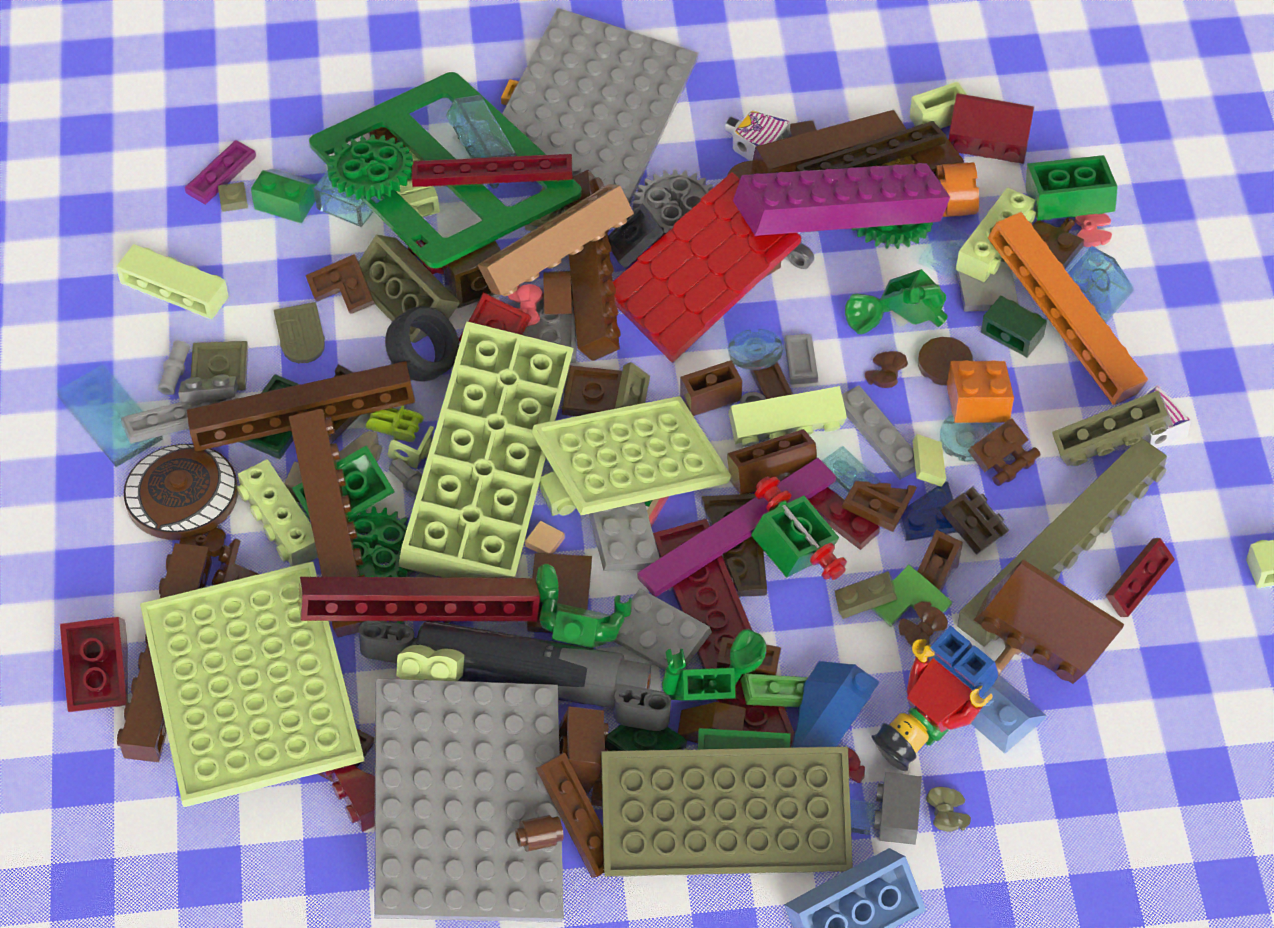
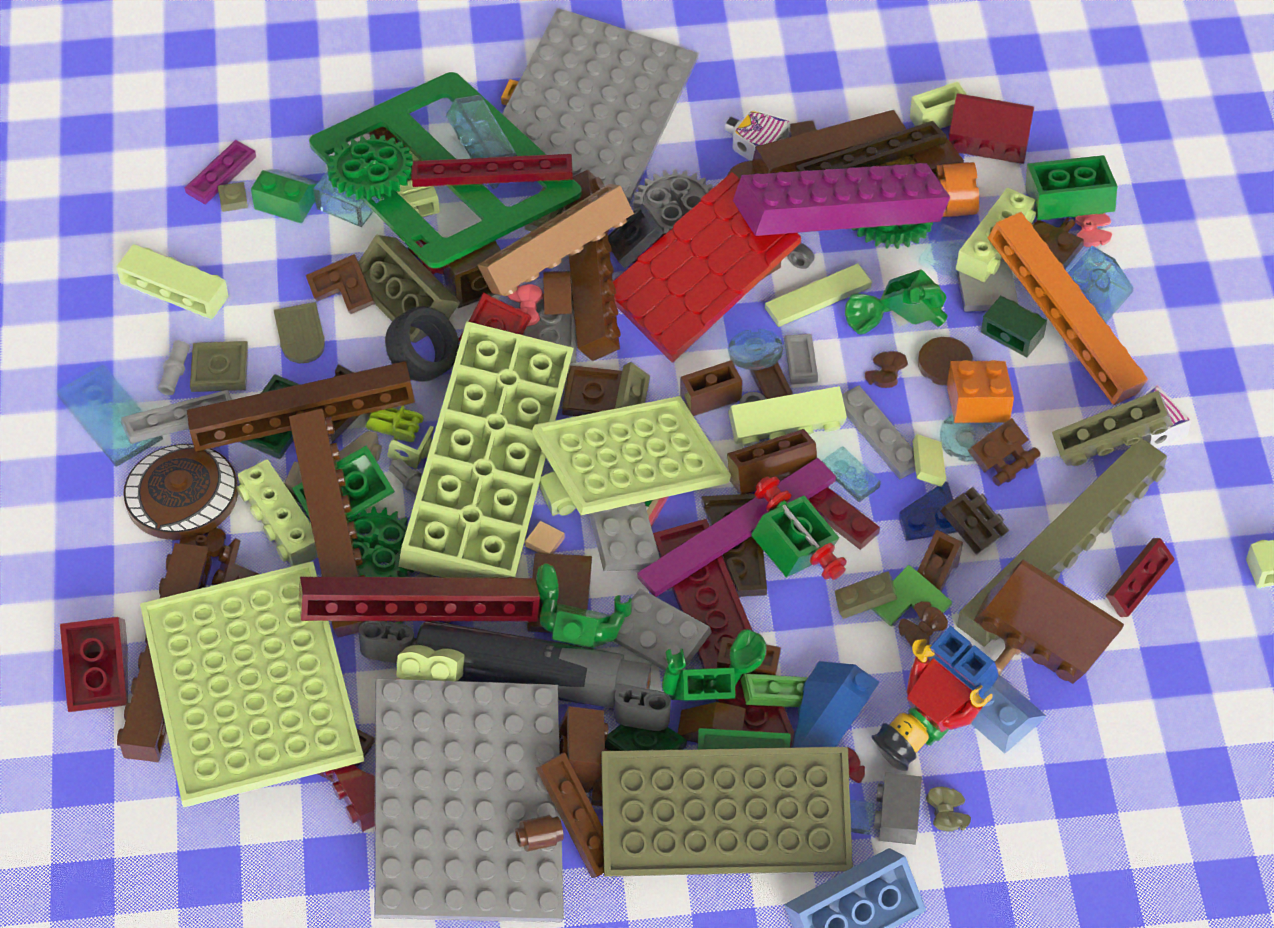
flat silver plate [178,375,238,403] -> none
reddish brown wing [842,481,917,532] -> none
none -> yellowish green tile [765,263,872,327]

